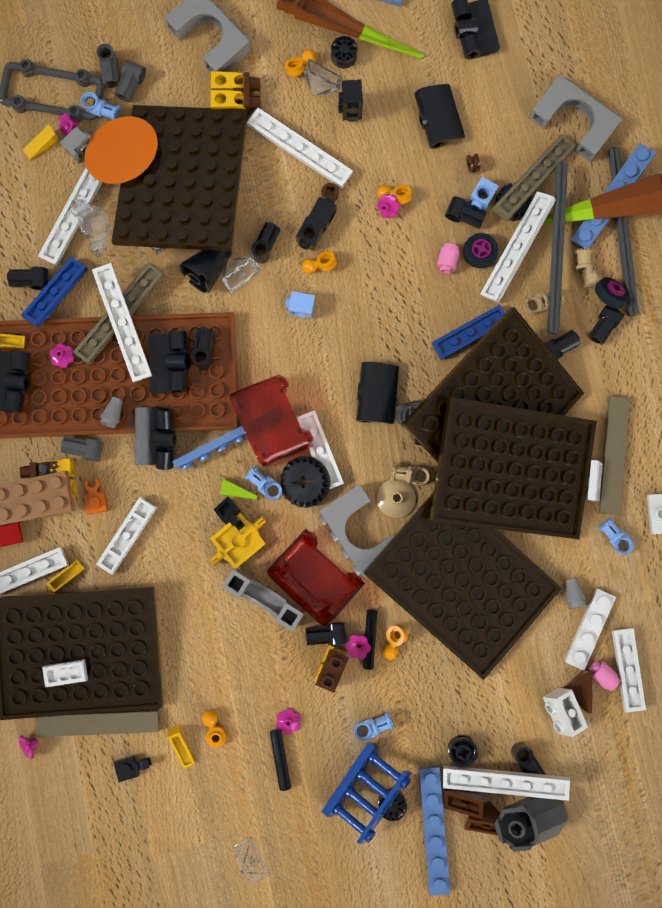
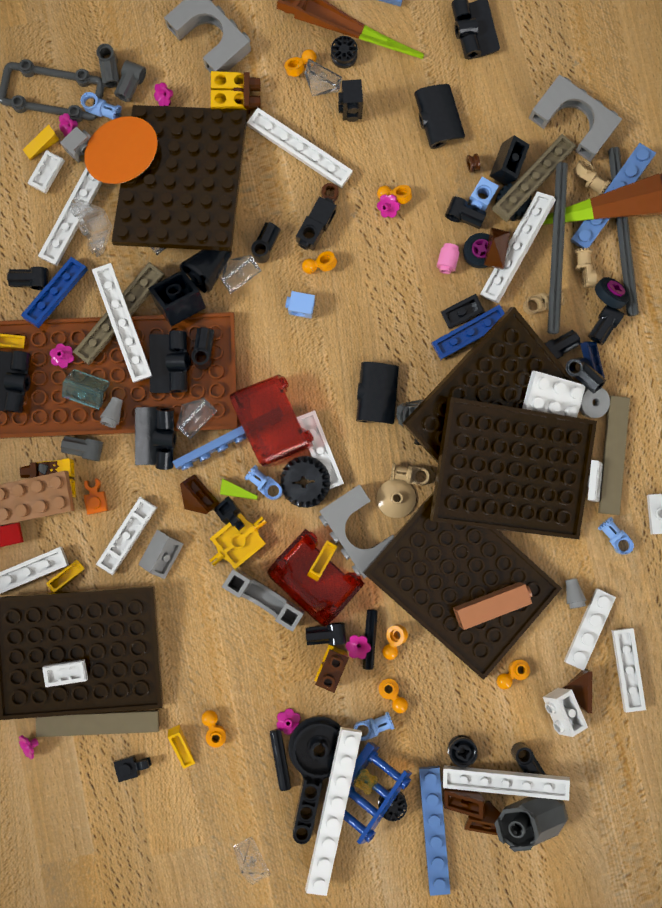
bright pink brick [589,661,621,691] -> none
none -> white plate [28,150,65,194]
none -> clear light blue panel [62,369,110,410]
none -> light grey panel [139,530,184,579]
none -> black brick [148,270,206,327]
none -> dark pink plant [154,82,173,106]
none -> clear slope [176,398,217,439]
none -> reddish brown slope [180,474,220,514]
none -> black beam [288,716,342,844]
none -> white plate [305,727,362,896]
none -> yellow piece [307,540,338,582]
none -> clear yellow plate [354,769,378,795]
none -> light orange plate [379,678,408,714]
none -> black slope [441,294,485,329]
none -> nougat brick [453,582,532,630]
none -> reddish brown slope [484,228,510,270]
none -> black brick [490,135,530,185]
none -> light orange plate [496,659,530,690]
none -> white plate [522,371,585,418]
none -> black piece [566,358,606,393]
none -> tan connector [574,160,611,195]
none -> light grey piece [579,388,610,418]
none -> dark blue plate [580,342,605,379]

